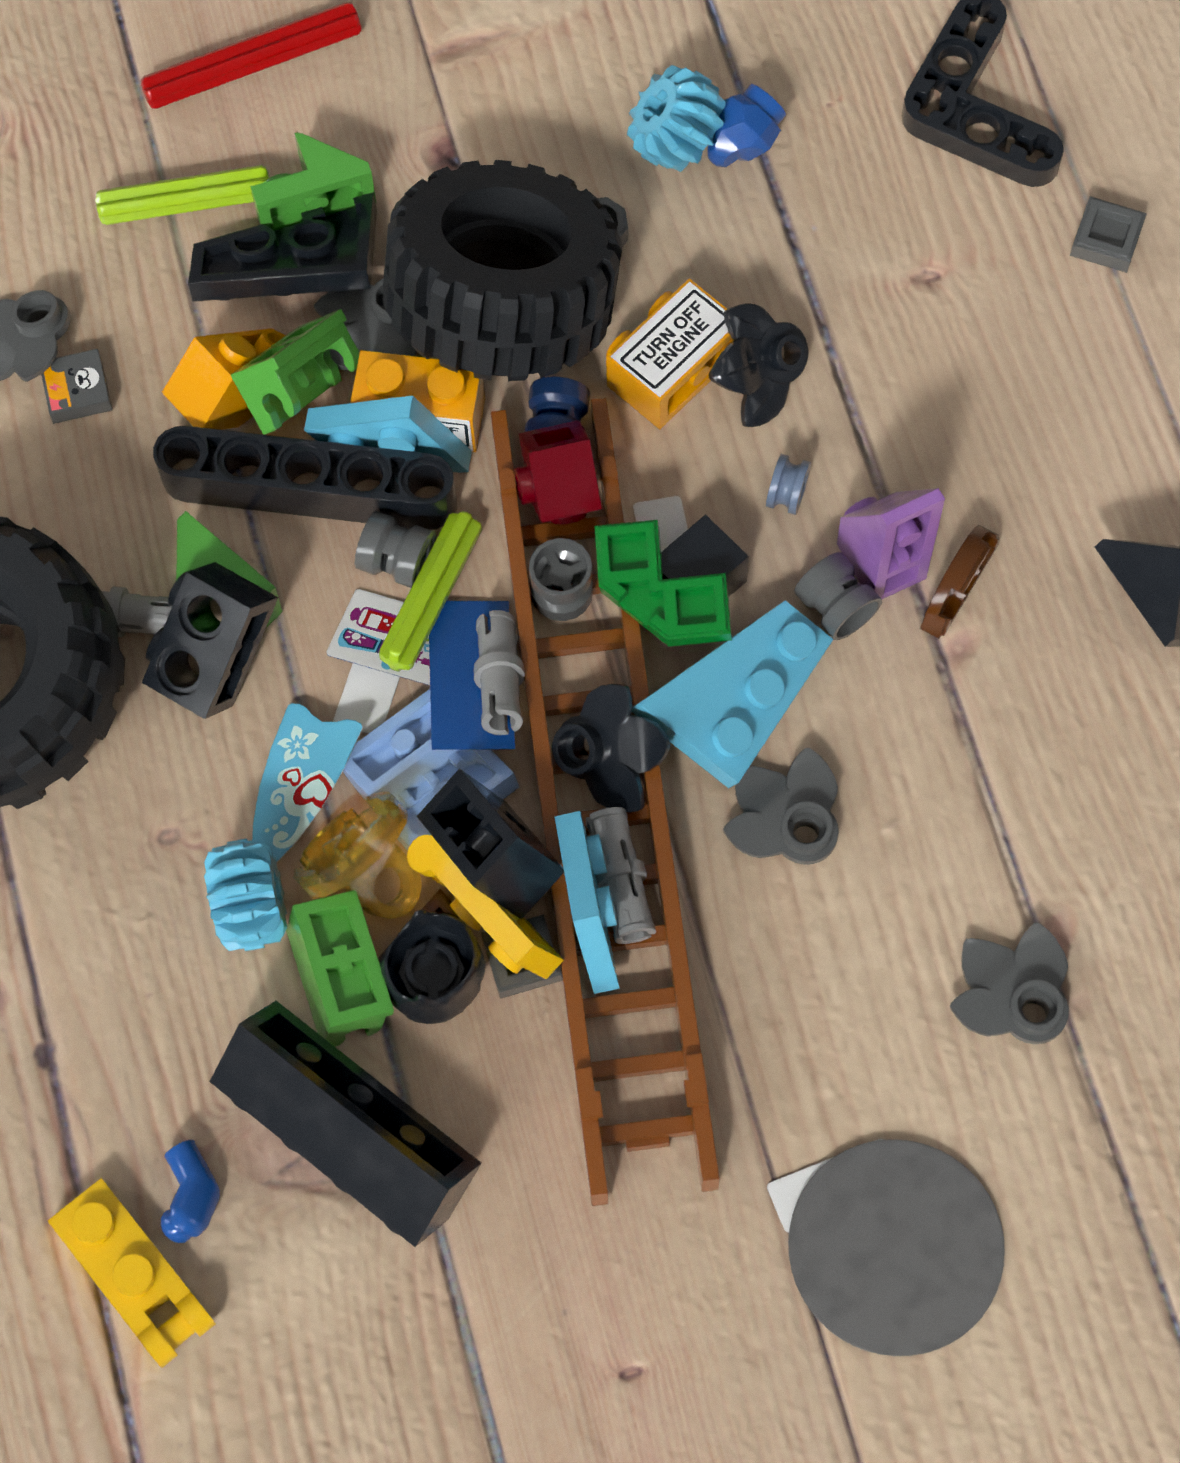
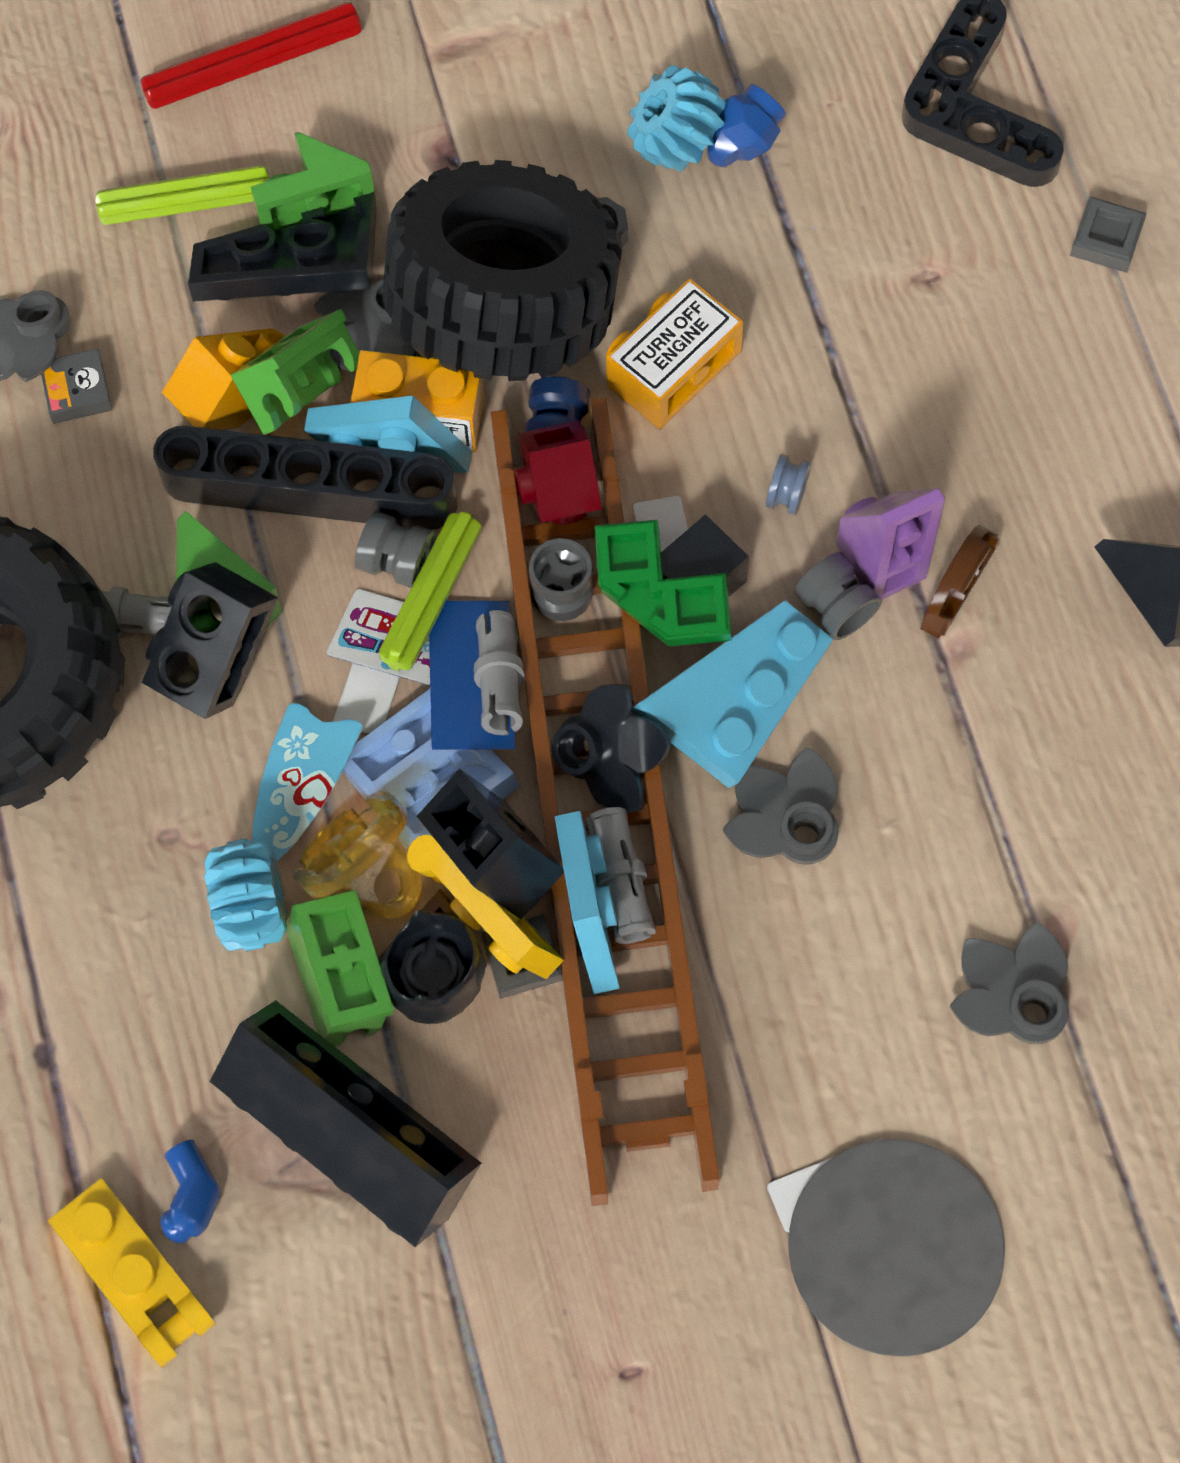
black plate [709,303,808,427] -> none

